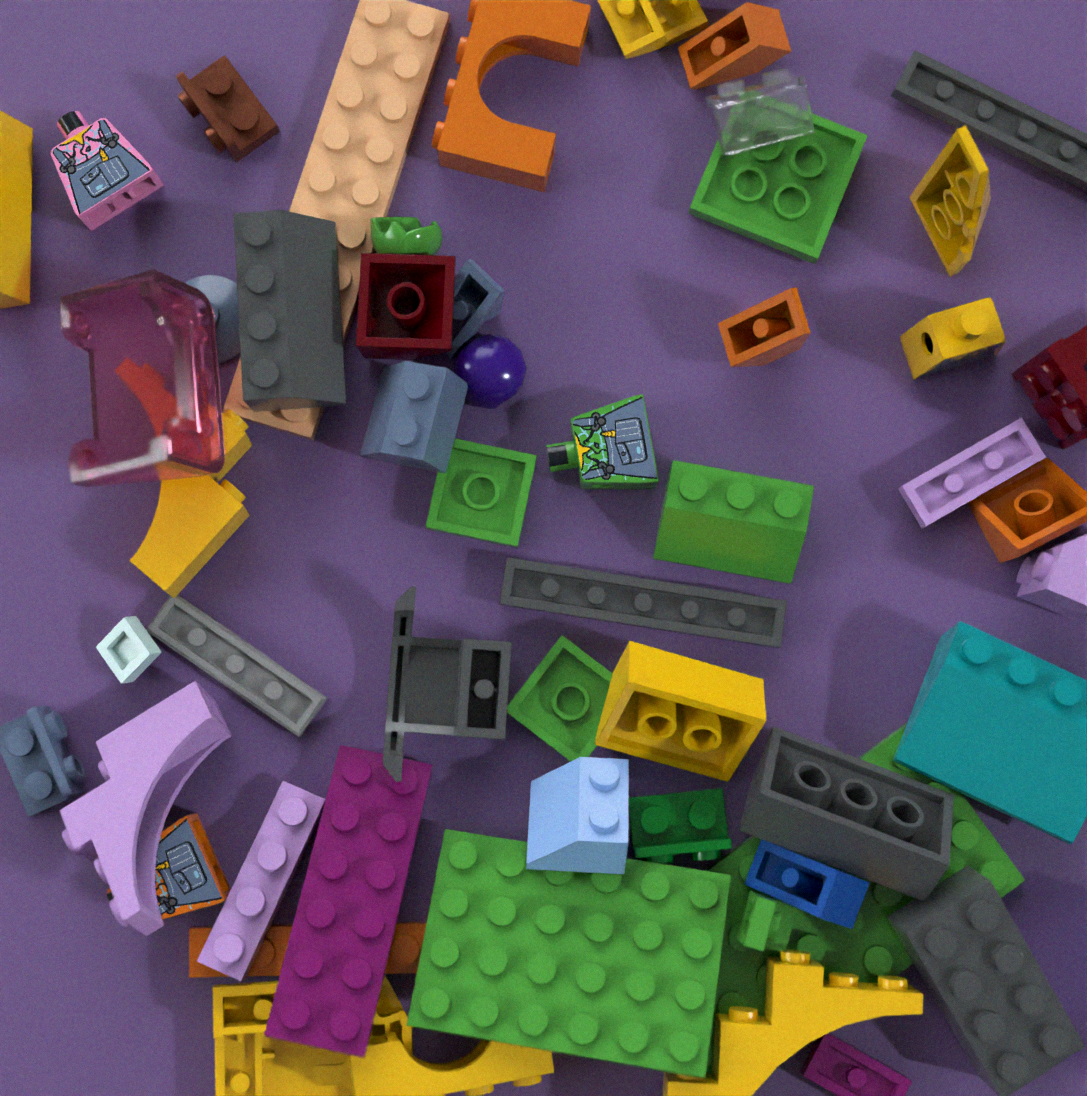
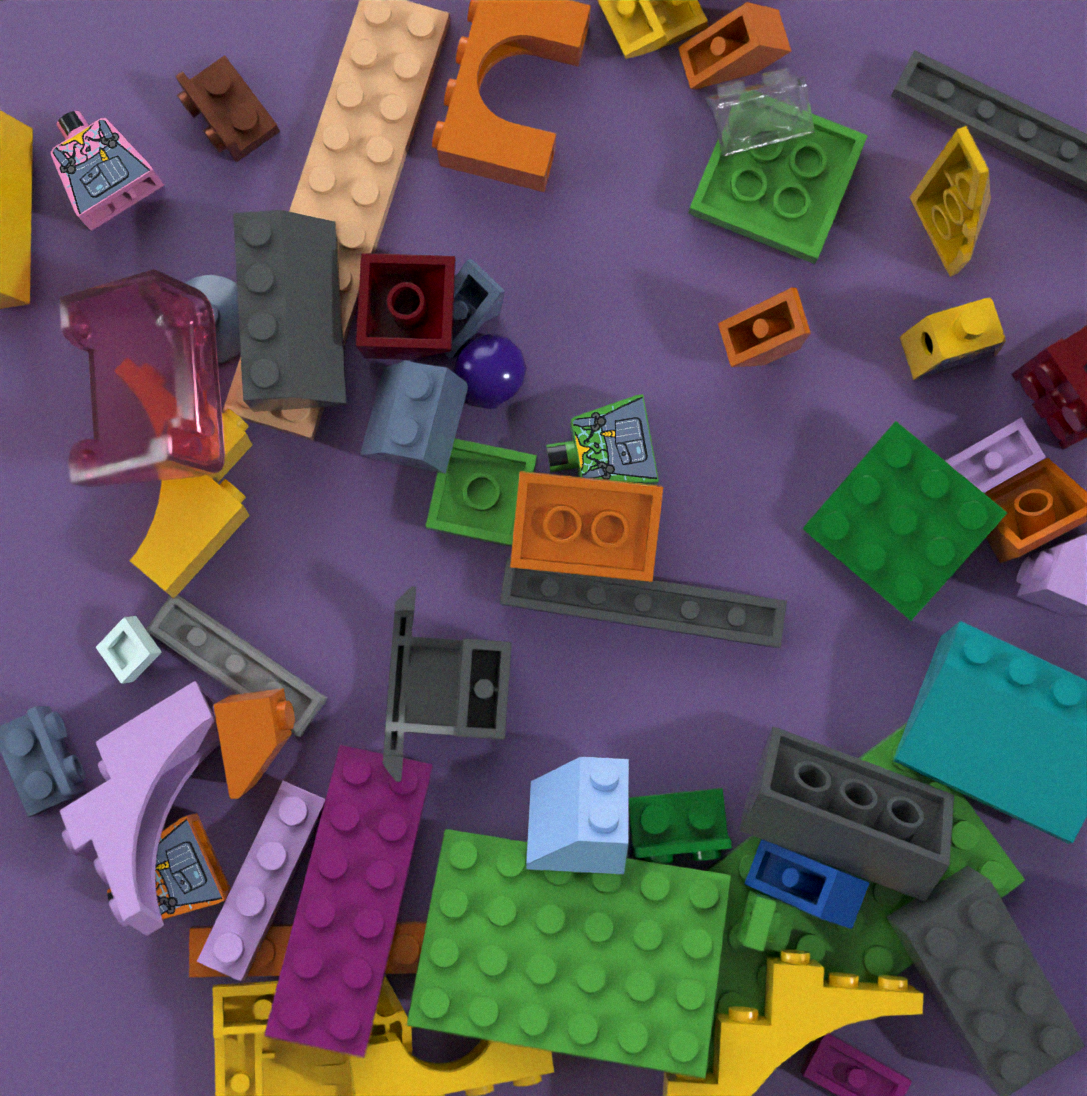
bright green hair [370,217,443,255] -> none
bright green plate [507,635,612,762] -> none
yellow slope [595,640,766,782] -> none
bright green slope [653,460,814,584] -> none
none -> orange slope [214,688,295,799]
none -> orange plate [510,471,663,582]
none -> green plate [802,421,1007,621]

